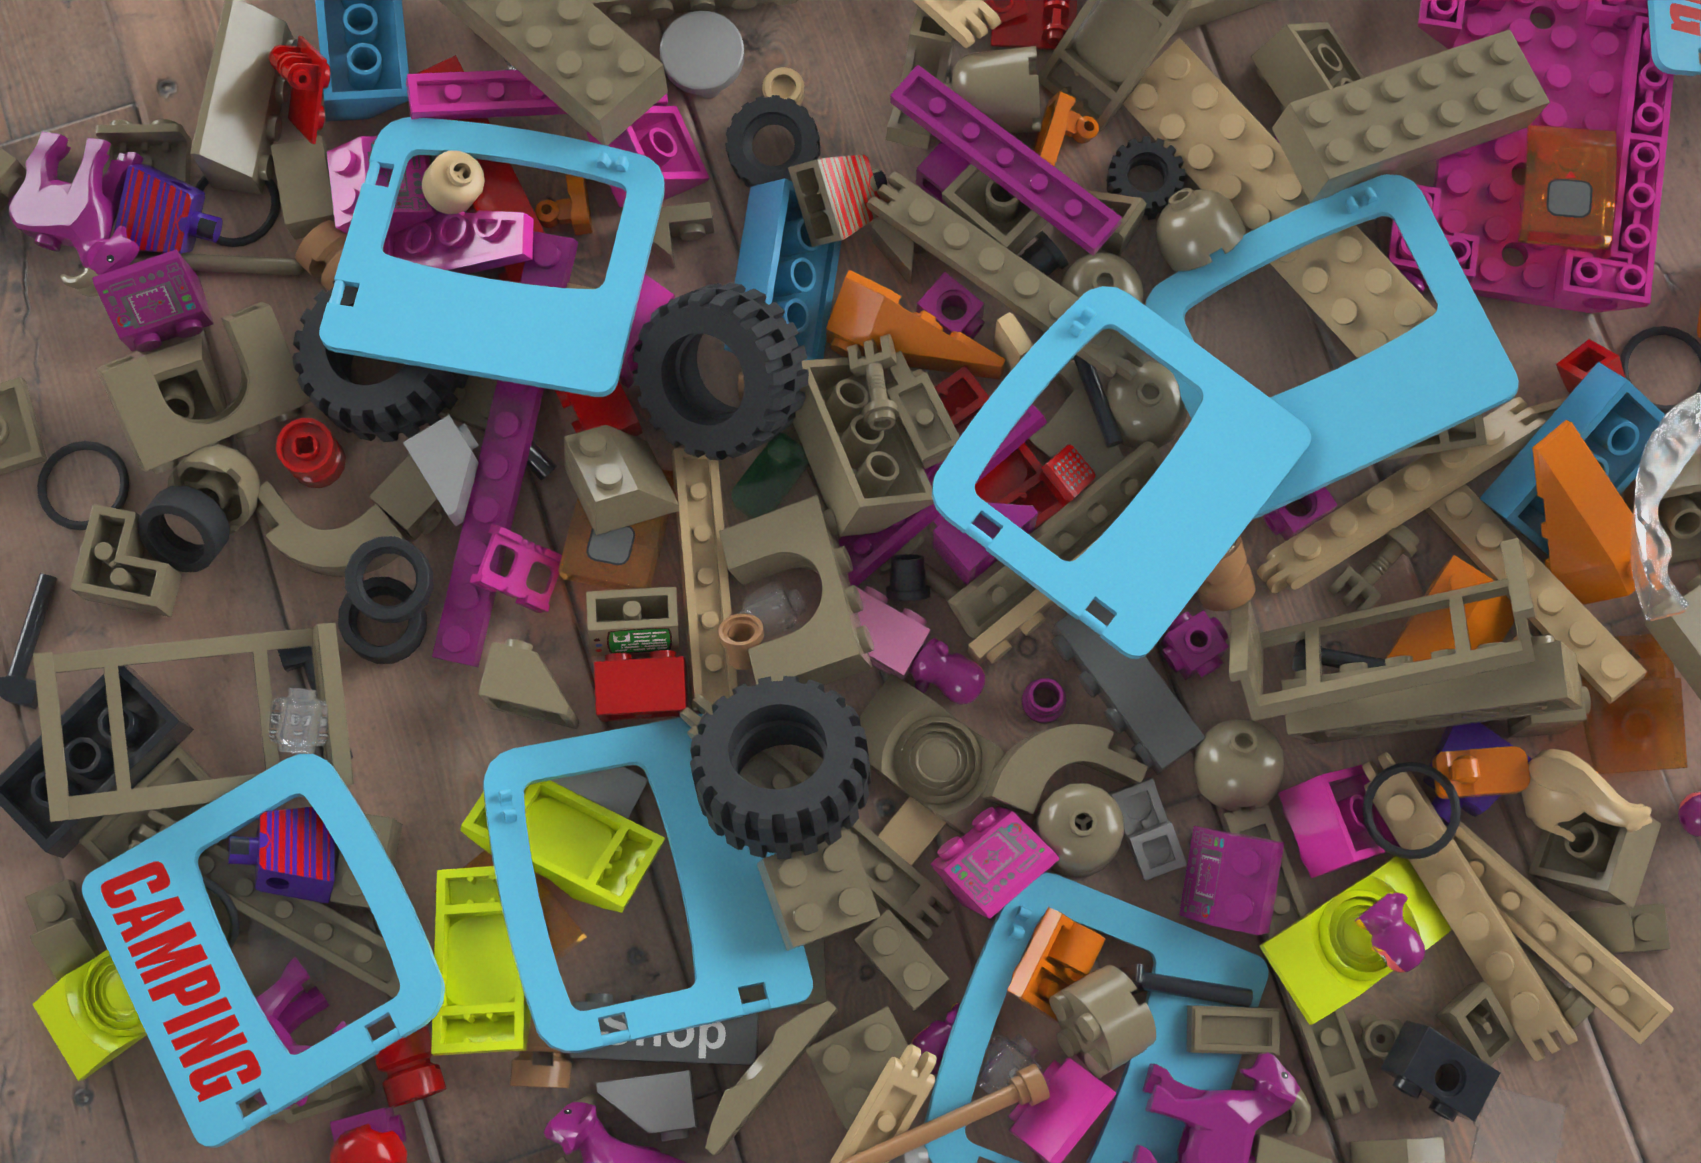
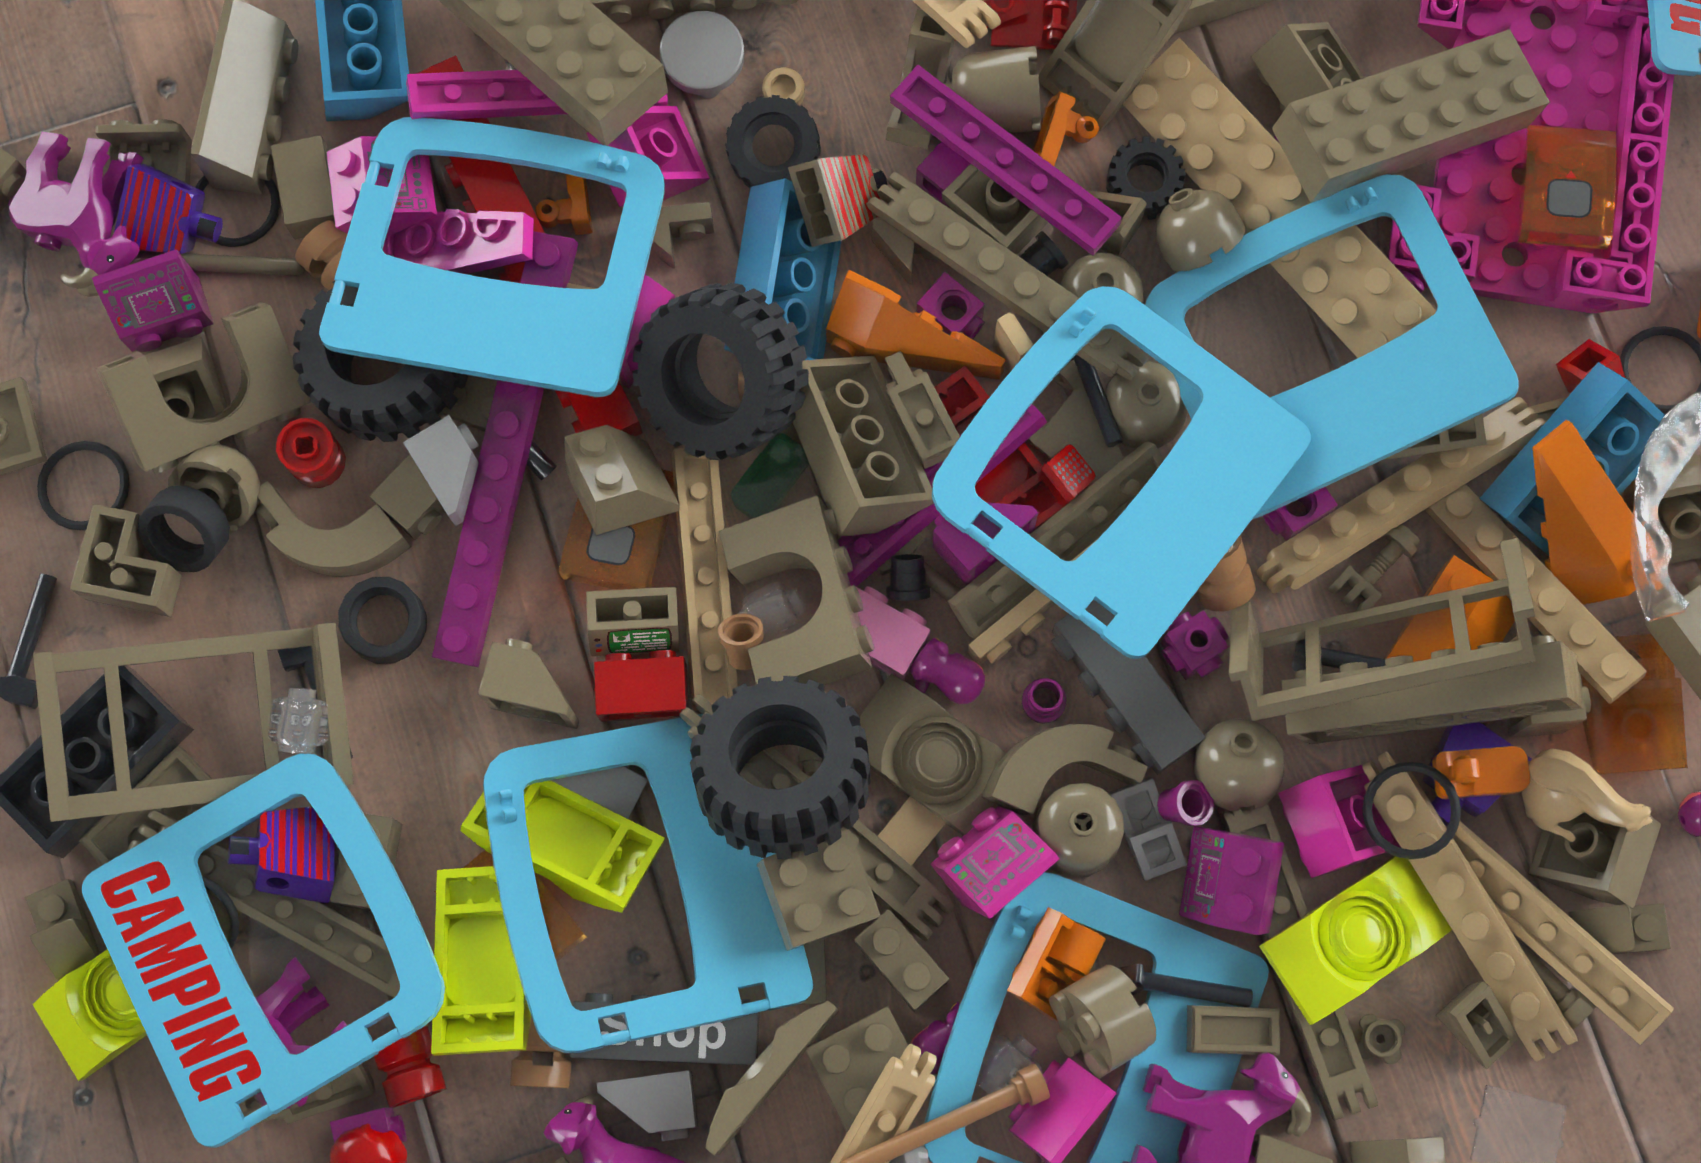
red hinge [269,36,330,144] -> none
black tyre [345,536,434,623] -> none
tan head [421,151,485,214] -> none
dark pink piece [470,525,568,613] -> none
dark tan hinge [847,334,899,431] -> none
magenta animal [1354,893,1425,973] -> none
black brick [1381,1020,1501,1122] -> none
none -> magenta piece [1157,780,1214,826]

